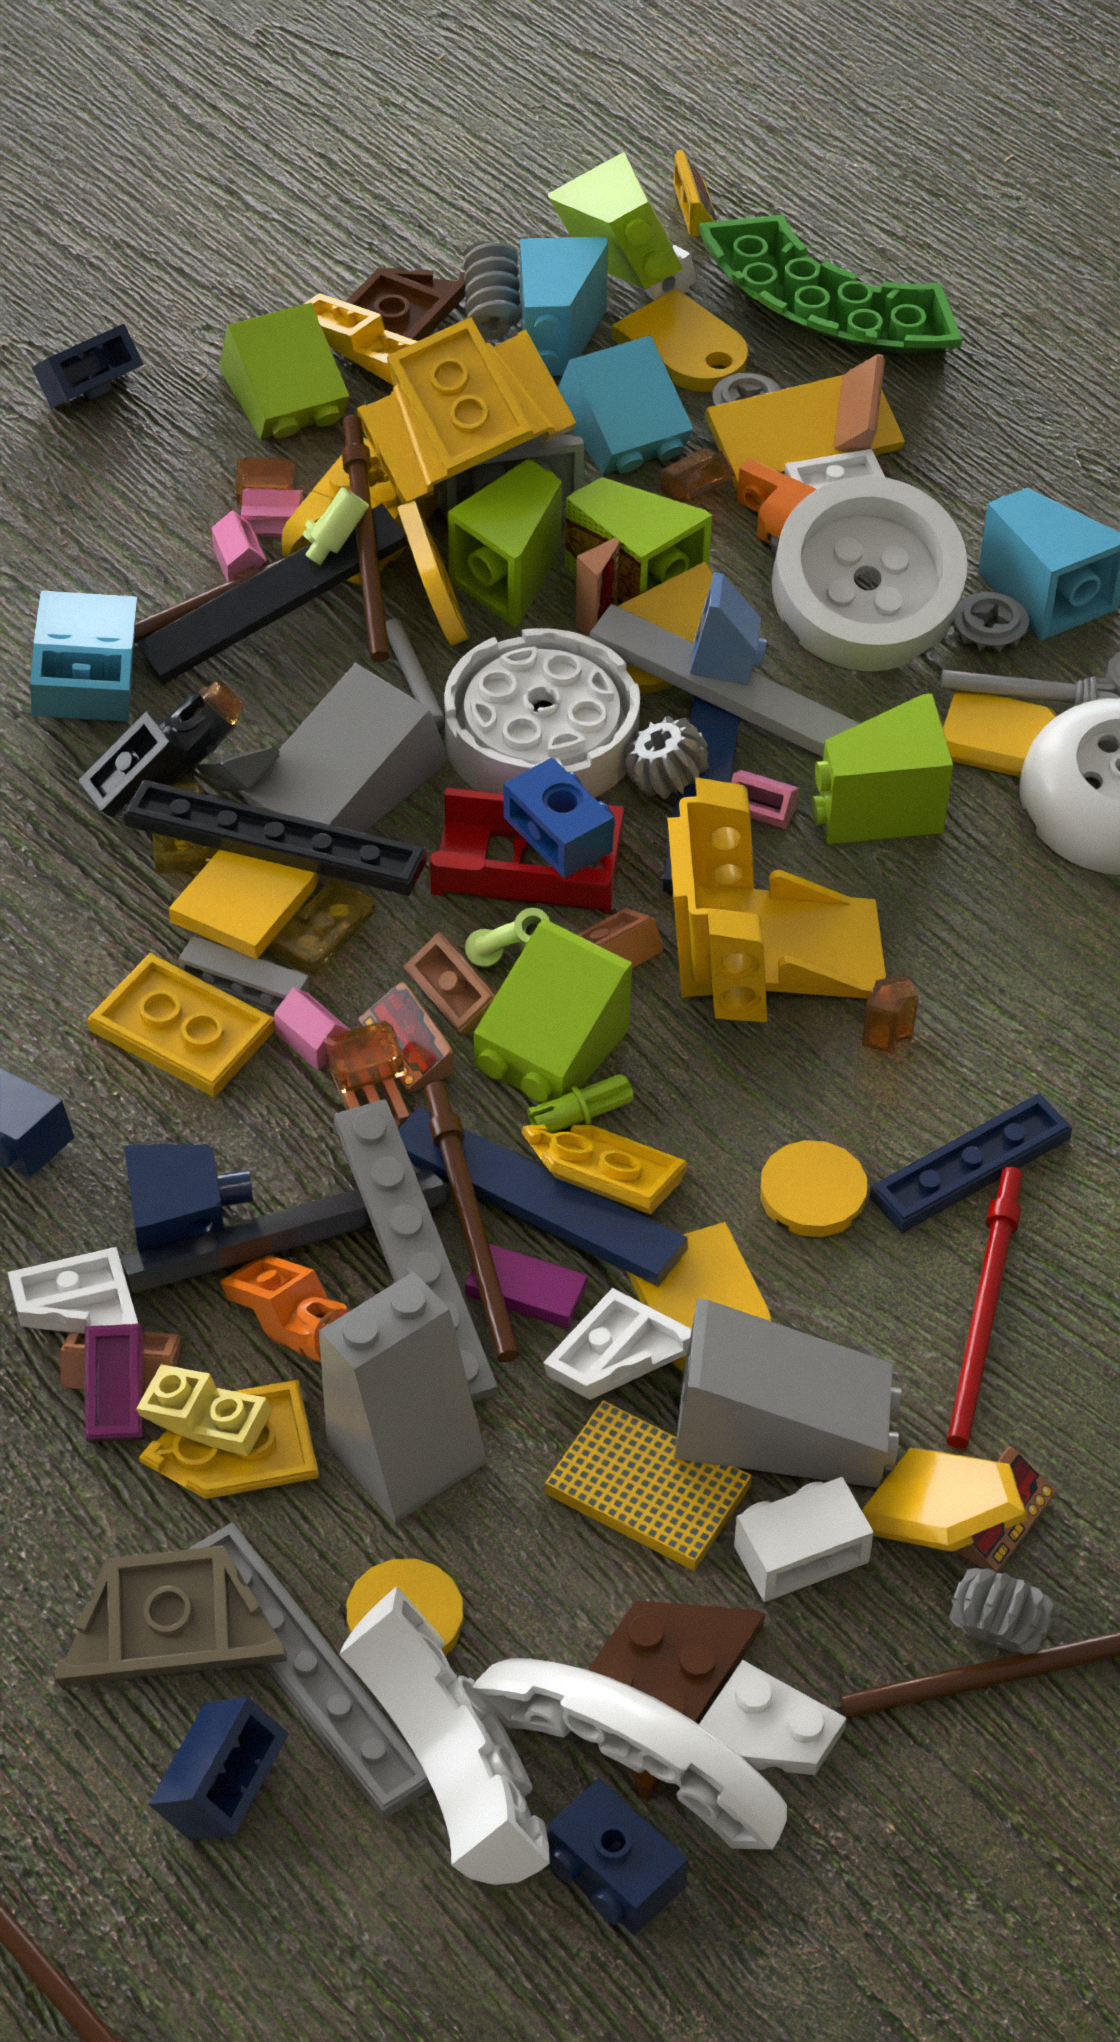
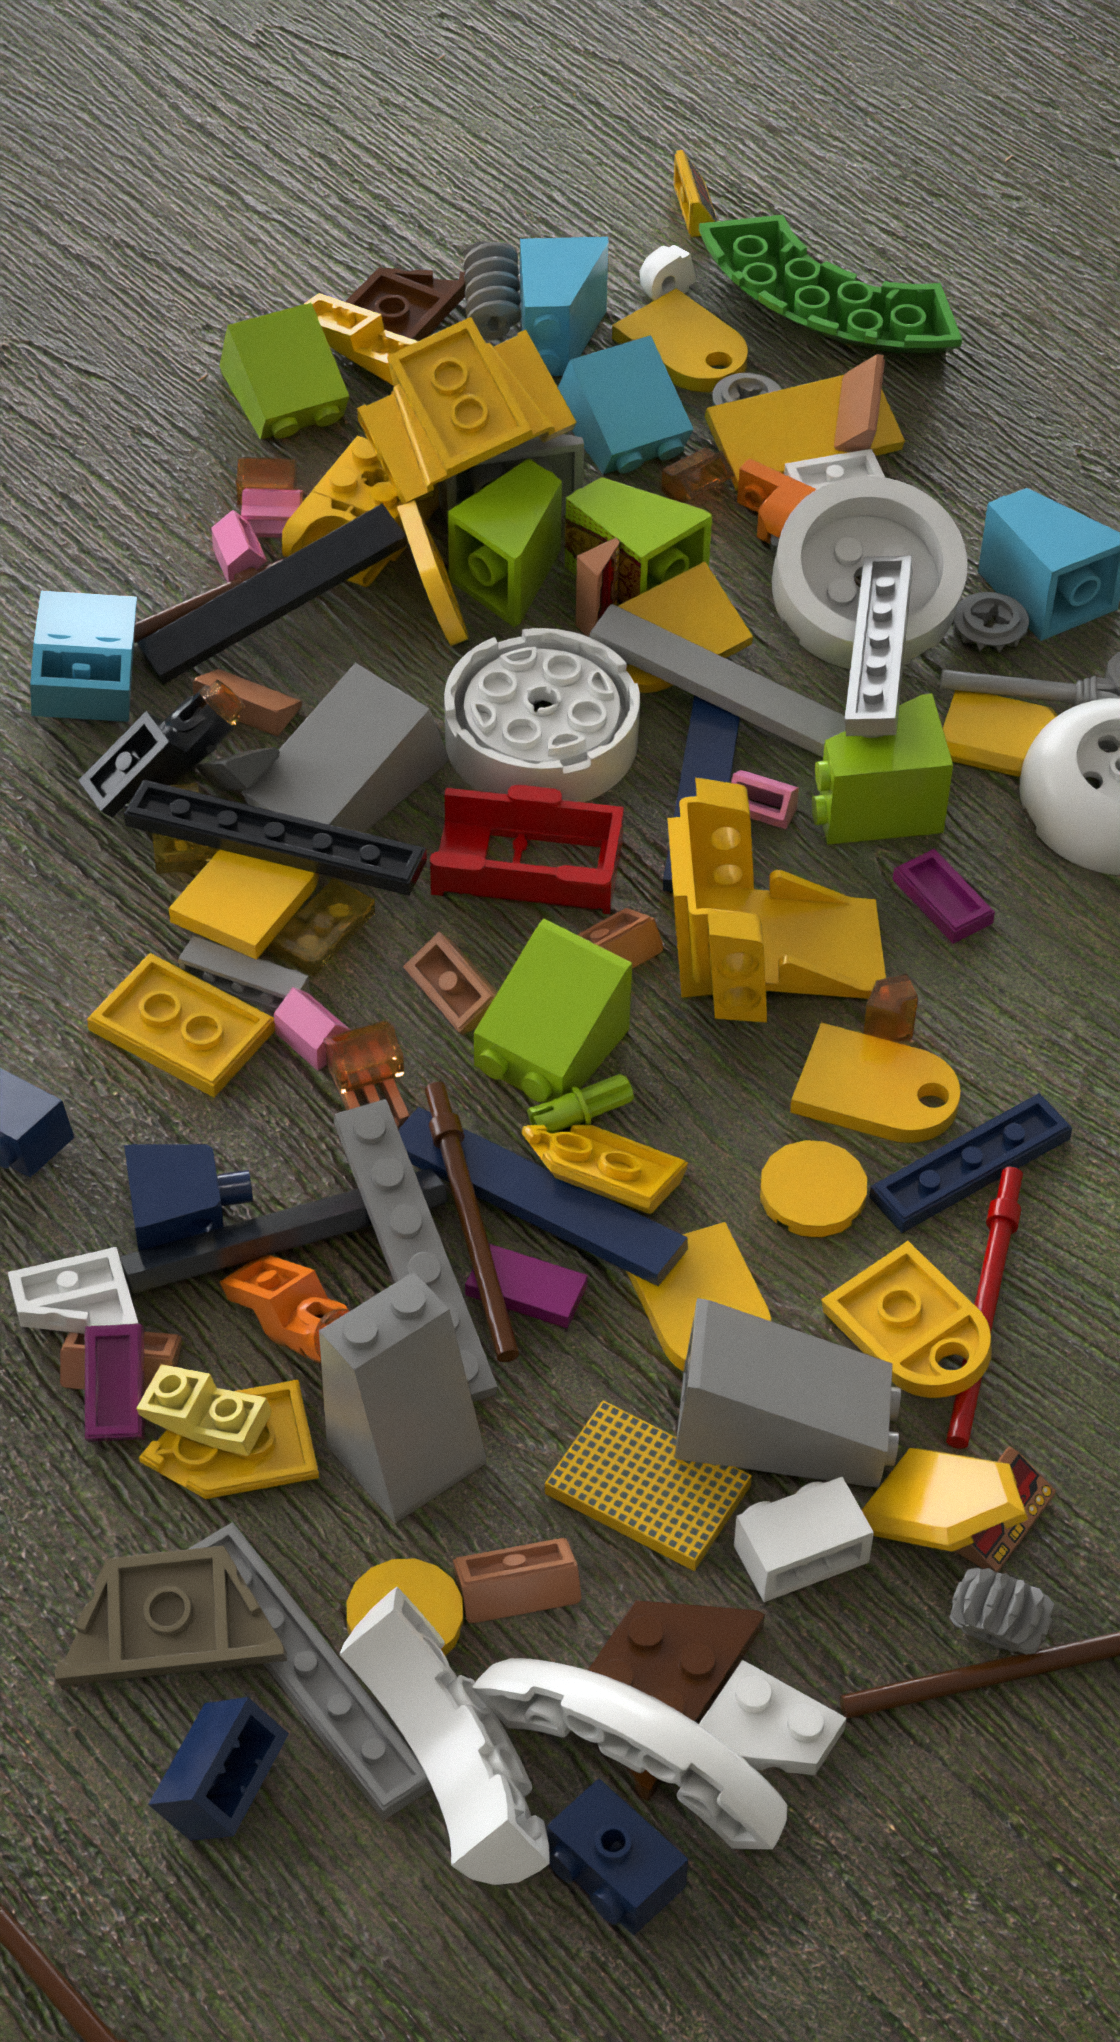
dark blue brick [31,324,144,408] -> none
yellowish green plant [302,487,369,565] -> none
reddish brown bar [342,415,390,662] -> none
slope [358,982,454,1094] -> none
light grey bar [386,618,445,729] -> none
yellowish green plant [465,908,550,968] -> none
blue brick [504,757,615,878] -> none
white wing [543,1288,691,1400] -> none
lime slope [548,152,683,290] -> none
light grey gear [624,715,709,800] -> none
medium blue slope [690,572,767,685] -> none
none -> nougat slope [193,669,302,737]
none -> nougat slope [453,1538,581,1623]
none -> yellow tile [790,1022,961,1143]
none -> yellow tile [821,1241,992,1398]
none -> plate [845,555,913,738]
none -> magenta tile [893,849,995,944]

